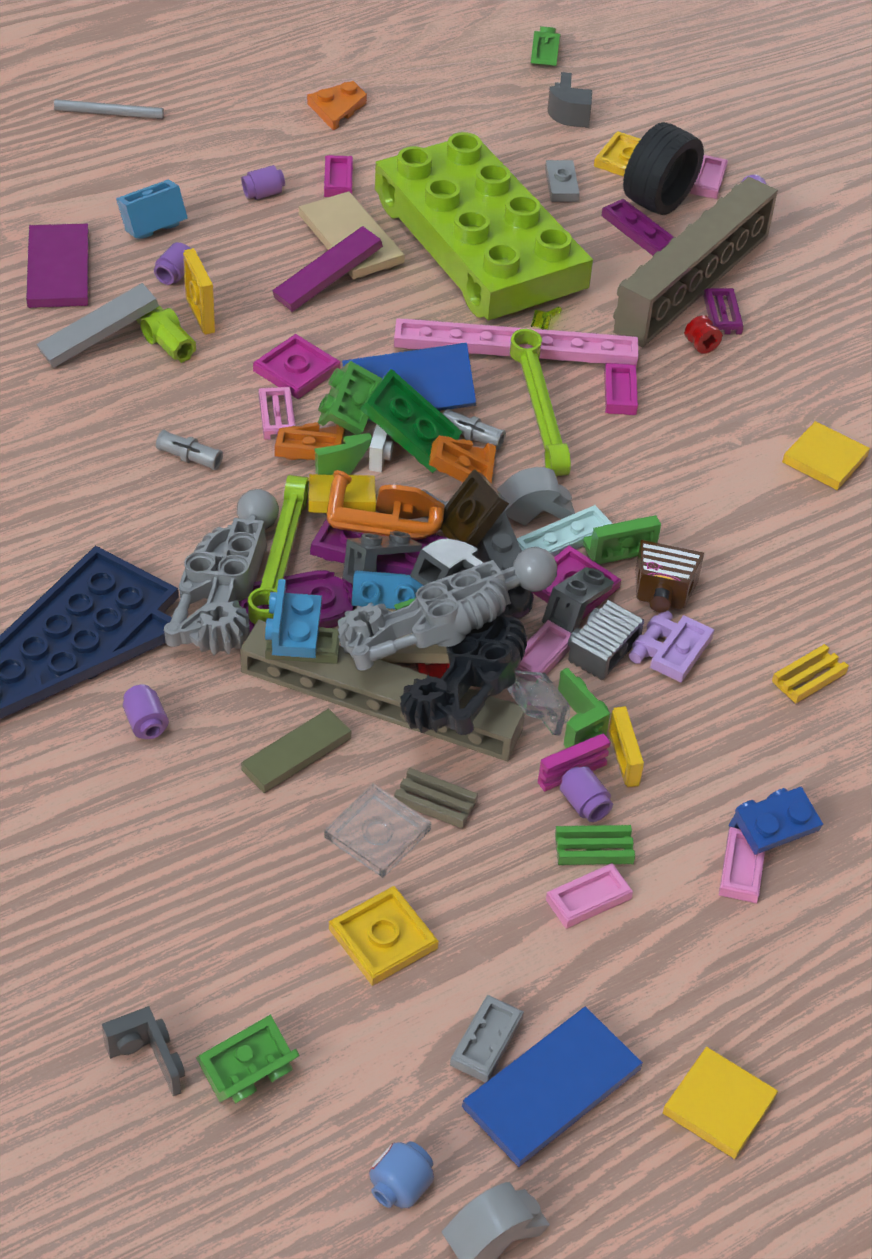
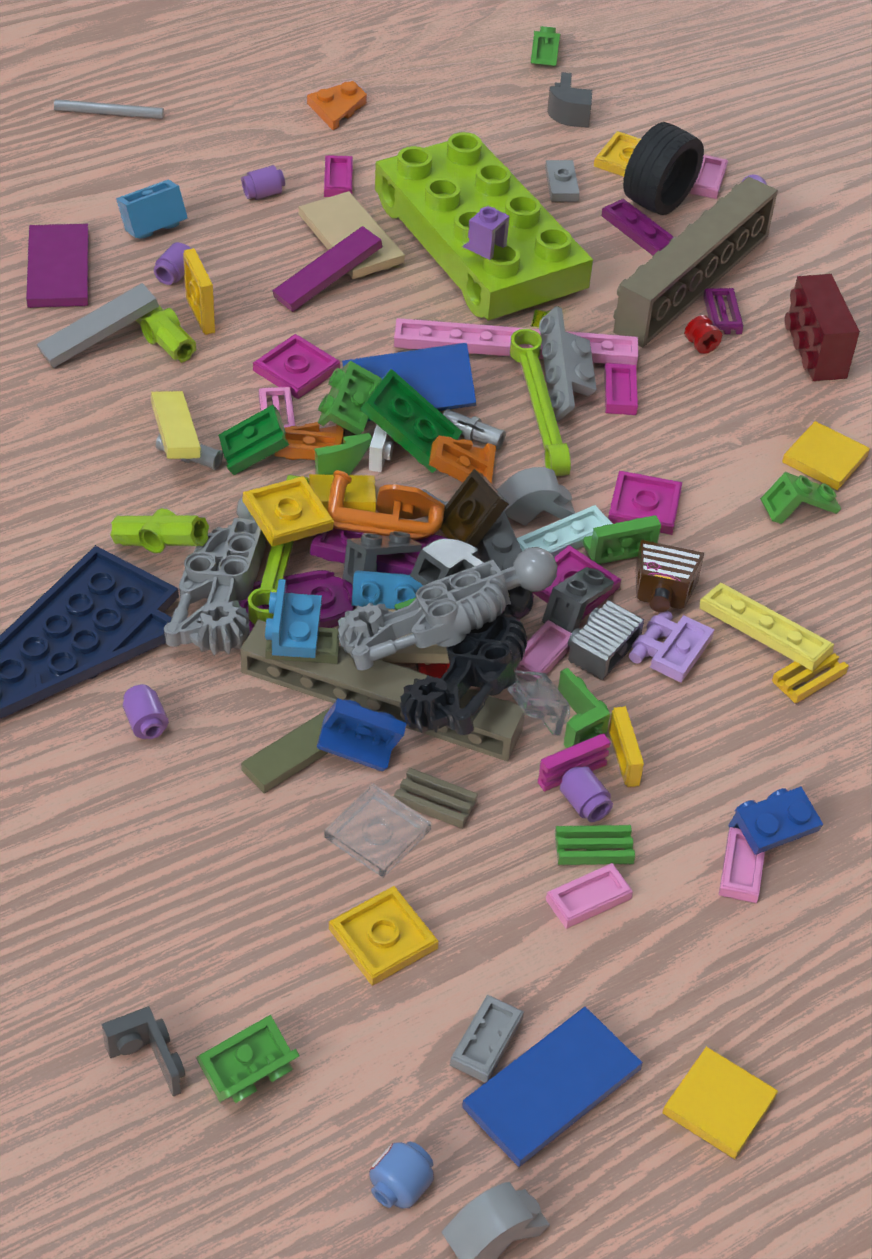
none -> lime piece [110,508,209,553]
none -> light yellow tile [151,391,201,459]
none -> green plate [218,405,289,475]
none -> yellow tile [242,476,334,547]
none -> blue bracket [317,698,407,772]
none -> medium lavender window [462,206,509,260]
none -> light grey bracket [539,306,597,422]
none -> dark pink tile [608,471,683,535]
none -> light yellow tile [699,582,834,671]
none -> bright green bracket [760,472,841,524]
none -> dark red brick [785,274,860,381]

